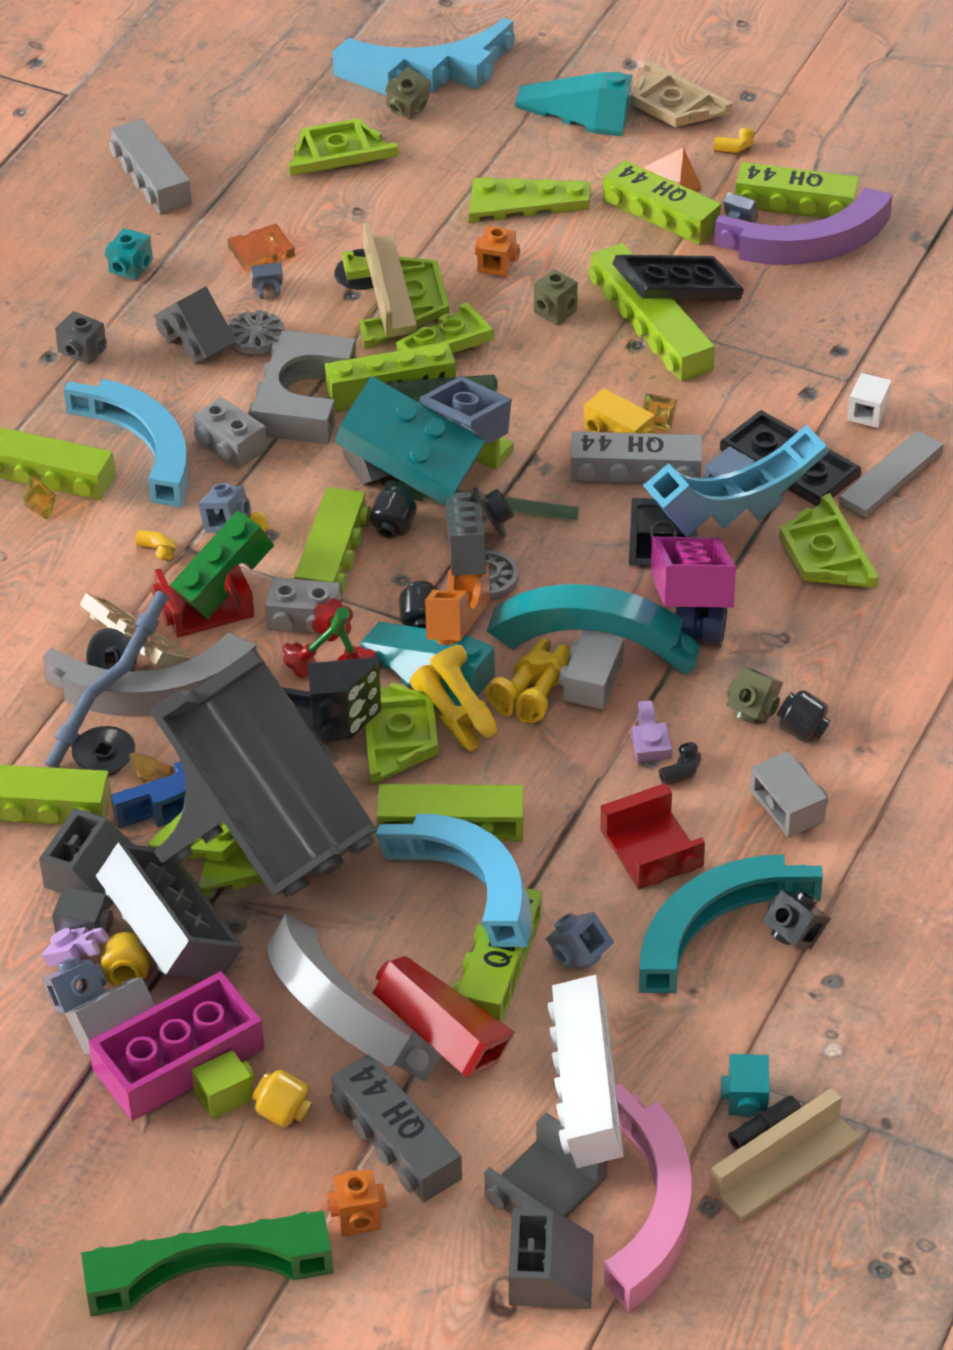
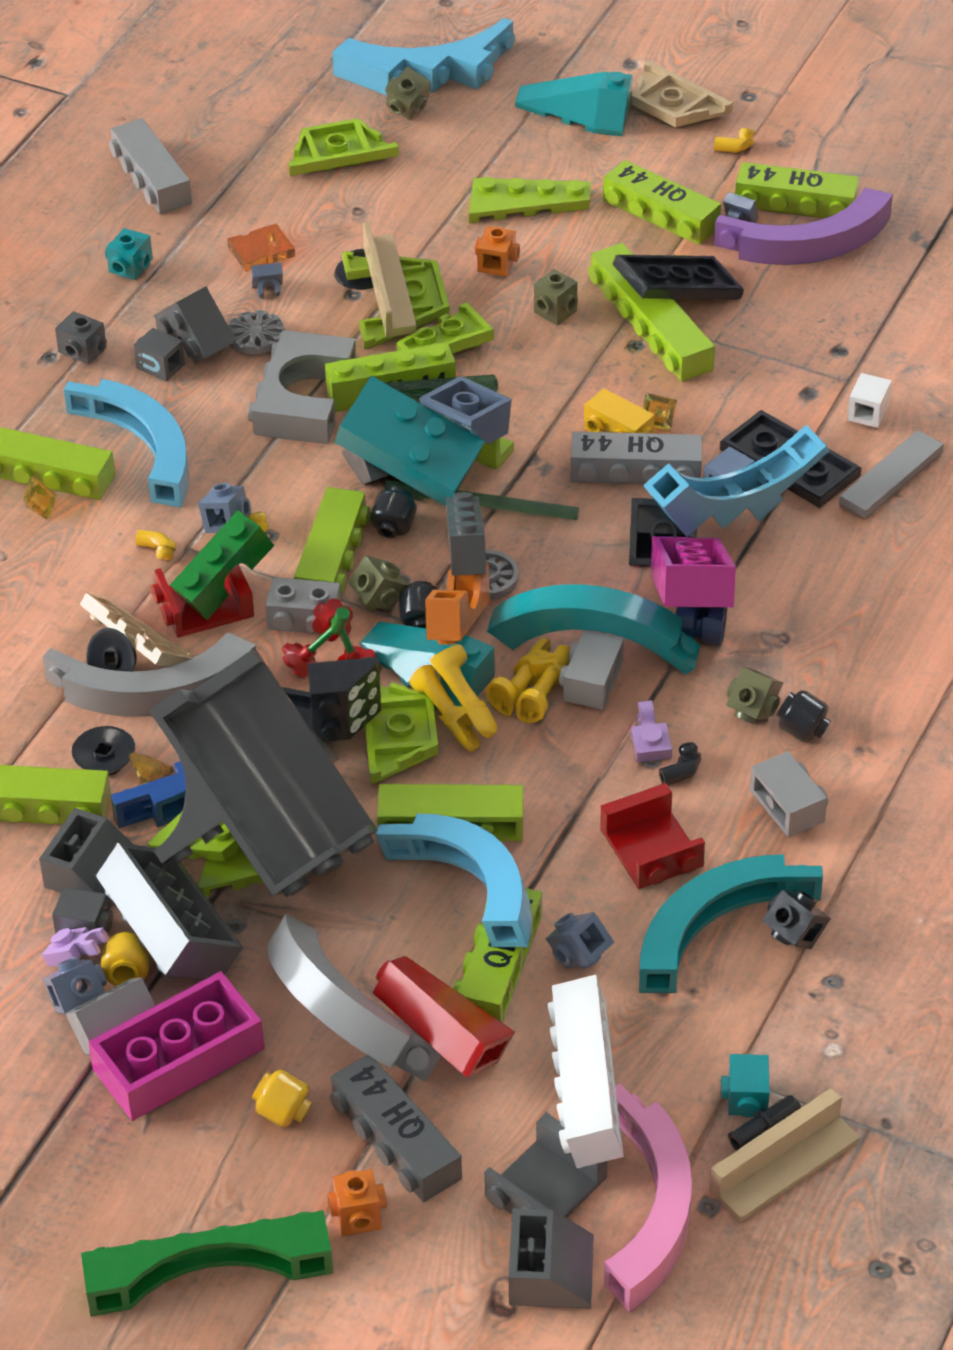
sand blue bar [44,591,169,768] -> none
lime brick [191,1050,256,1119] -> none
light grey brick [193,397,267,468] -> none
black piece [473,487,514,538] -> none
slope [643,148,701,192] -> none
lime wing [779,494,879,588] -> none
none -> dark grey brick [134,328,185,381]
none -> olive brick [348,555,408,612]

